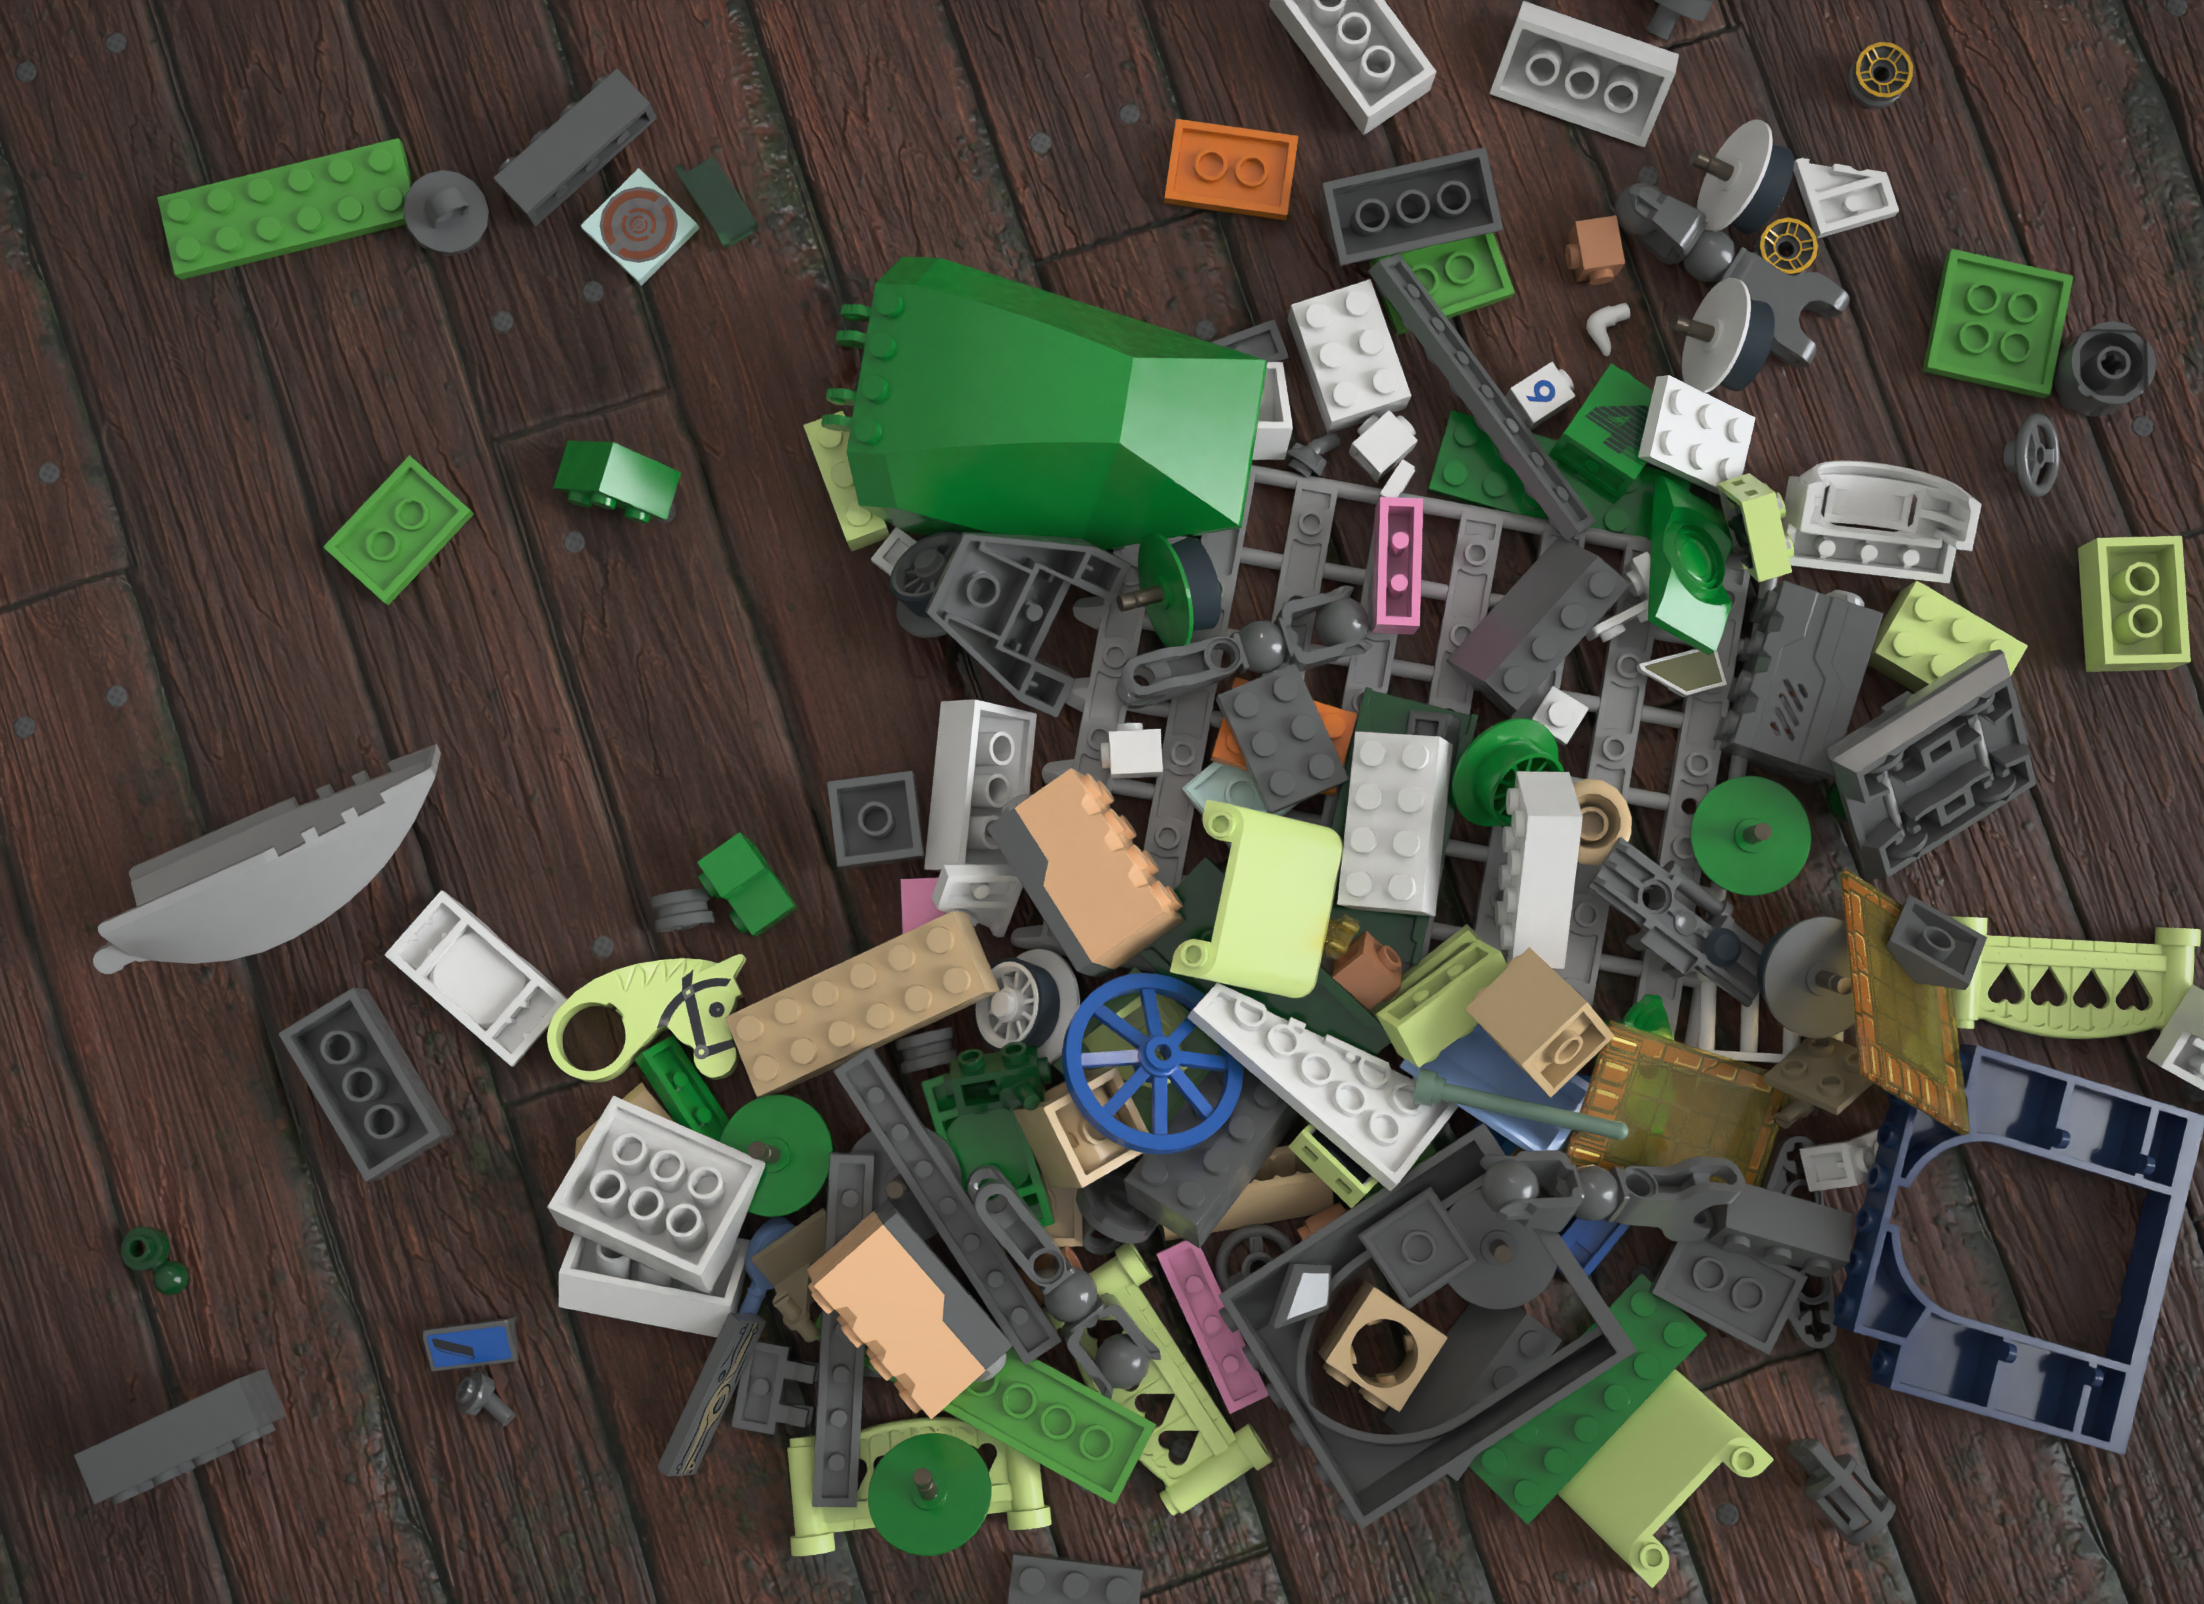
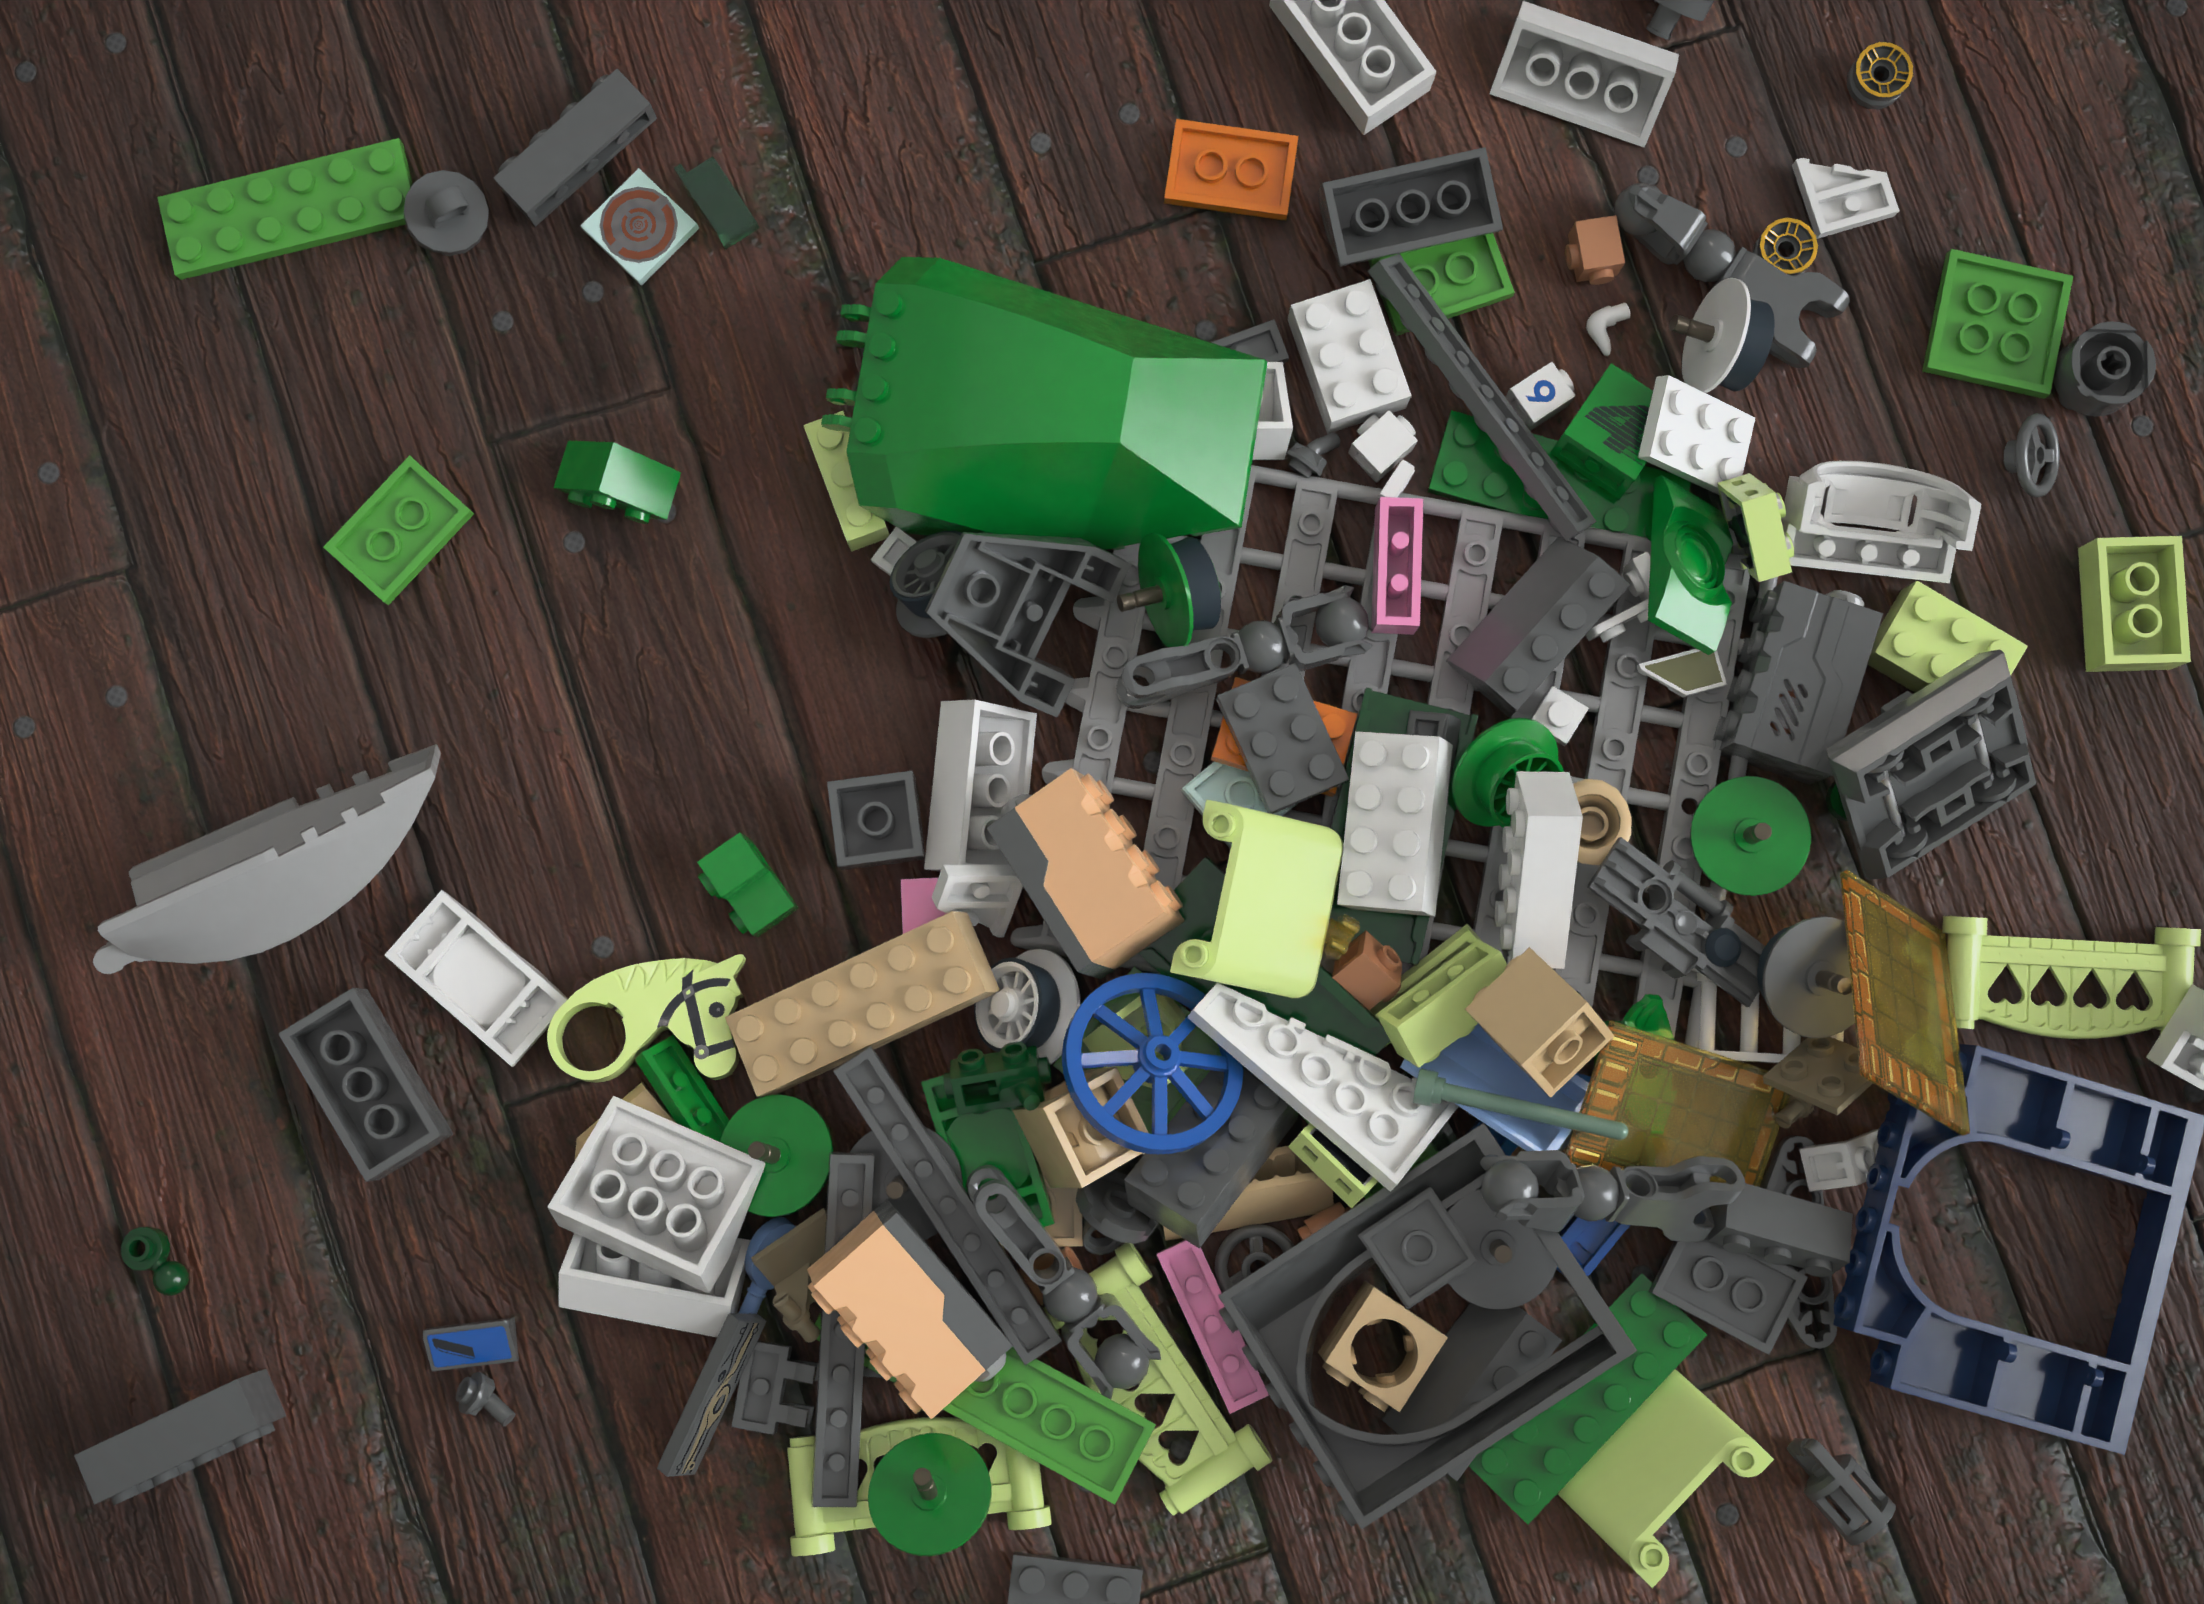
dark grey wheel [650,888,715,933] -> none
dark grey wheel [894,1027,959,1074] -> none
white brick [1101,723,1163,779] -> none
dark grey piece [1268,1263,1332,1329] -> none
piece [1689,120,1794,234] -> none
dark grey slope [1886,895,1987,990] -> none

